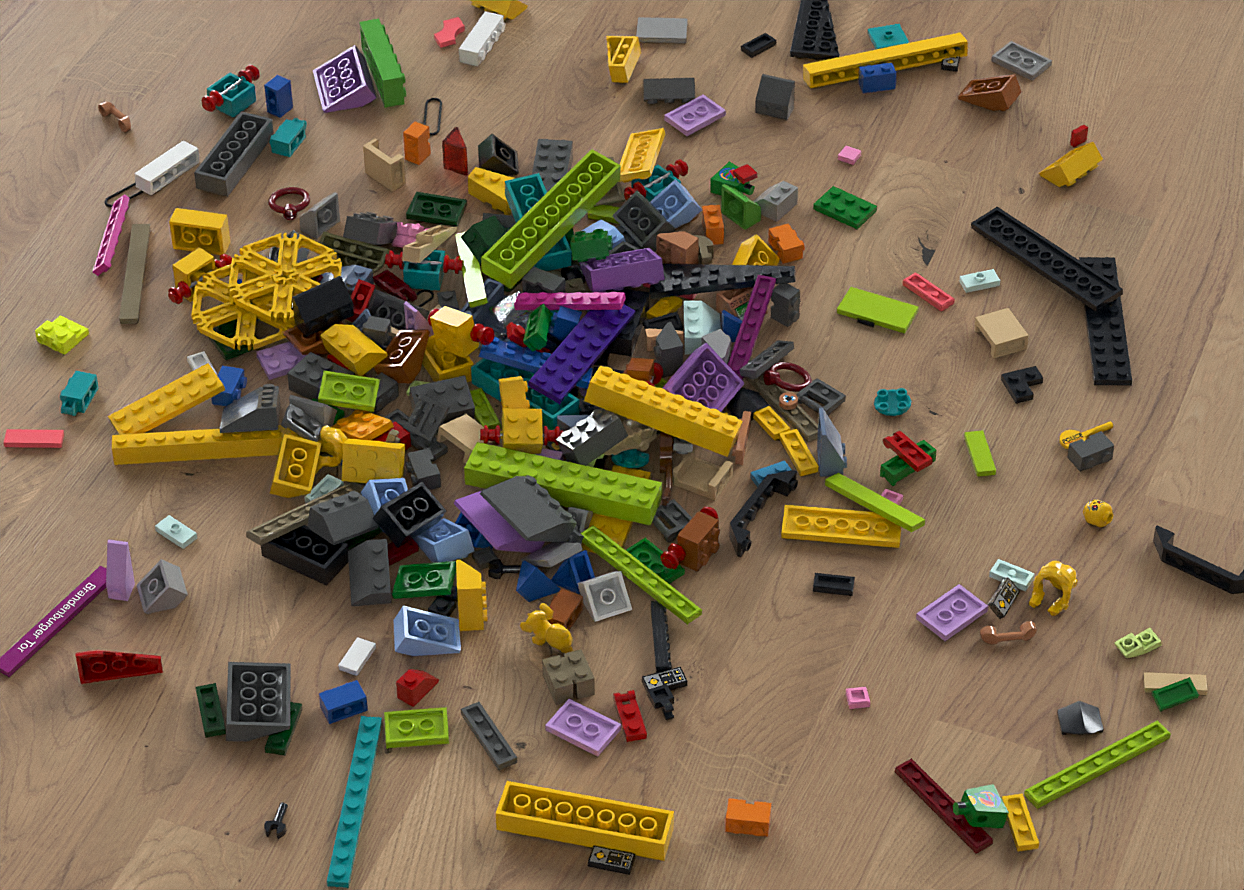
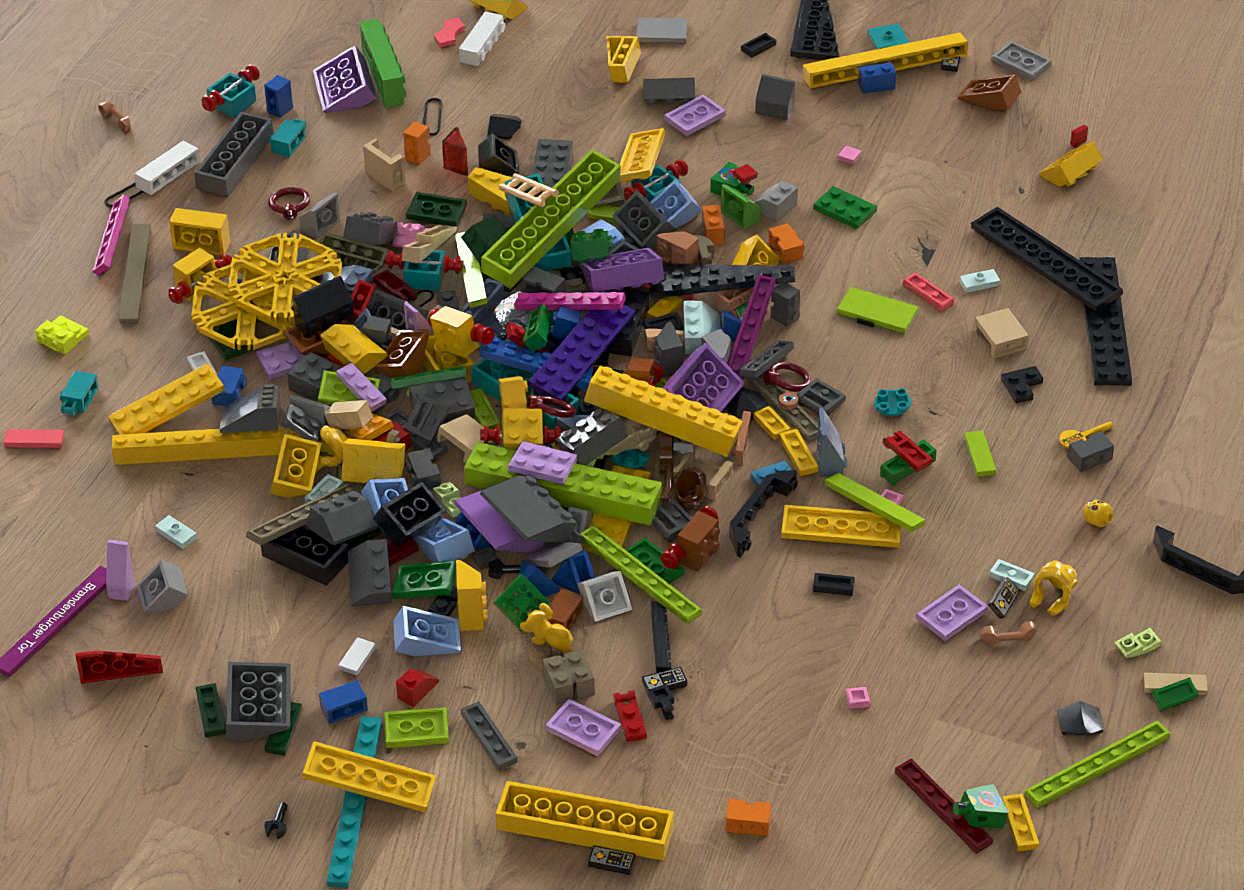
none -> yellow plate [302,741,436,813]
none -> tan brick [325,400,373,430]
none -> lavender plate [336,363,386,412]
none -> green tile [391,366,467,389]
none -> yellowish green slope [433,482,461,518]
none -> black slope [487,114,522,140]
none -> green plate [493,574,550,631]
none -> light nougat bar [499,174,559,207]
none -> lavender plate [508,441,577,485]
none -> dark red piece [526,394,576,418]
none -> reddish brown hair [673,467,707,510]

